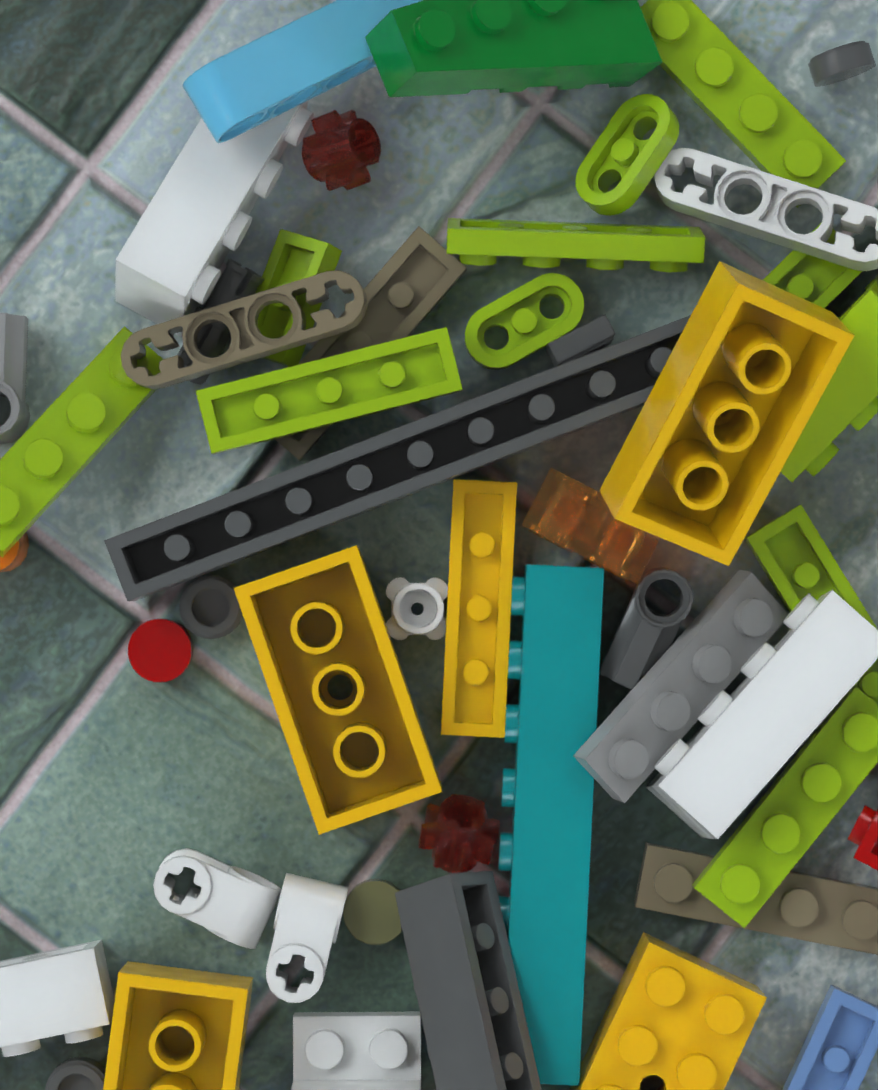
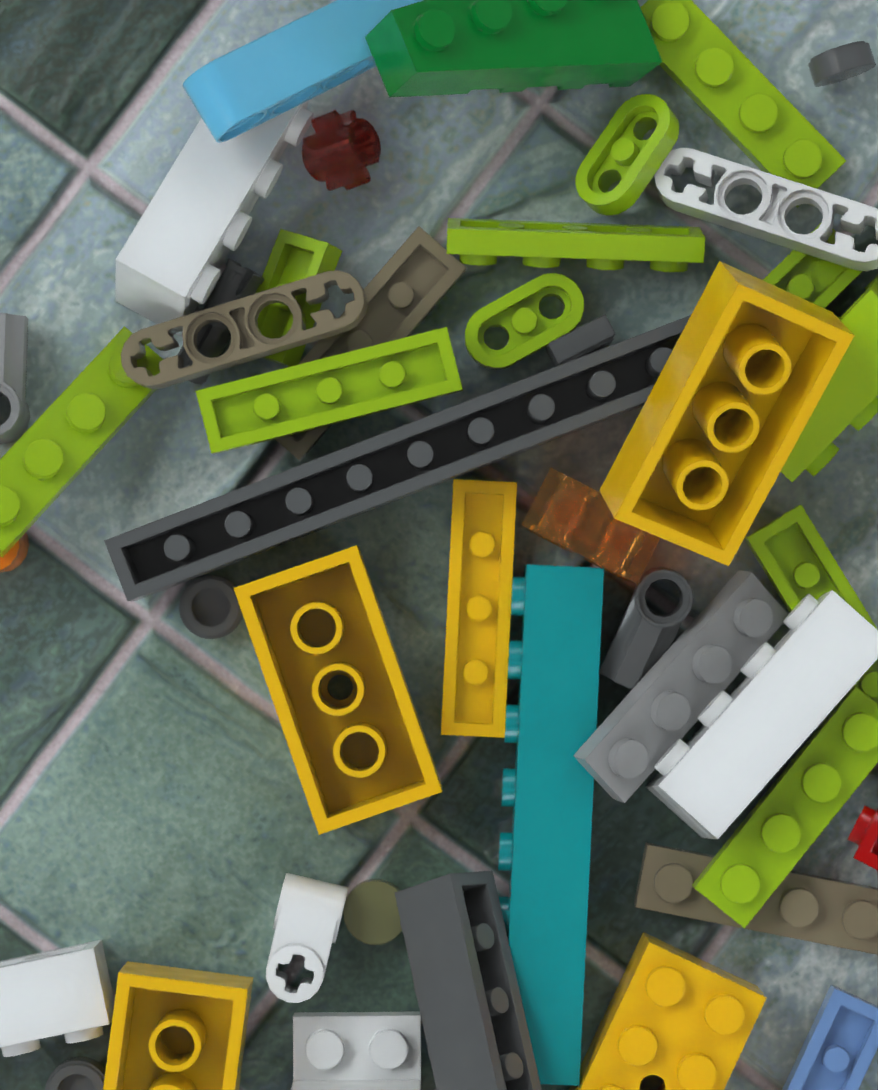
red tile [128,619,193,682] -> none
white piece [153,848,282,949] -> none
white plate [386,577,448,640] -> none
clear red gear [418,794,500,873] -> none

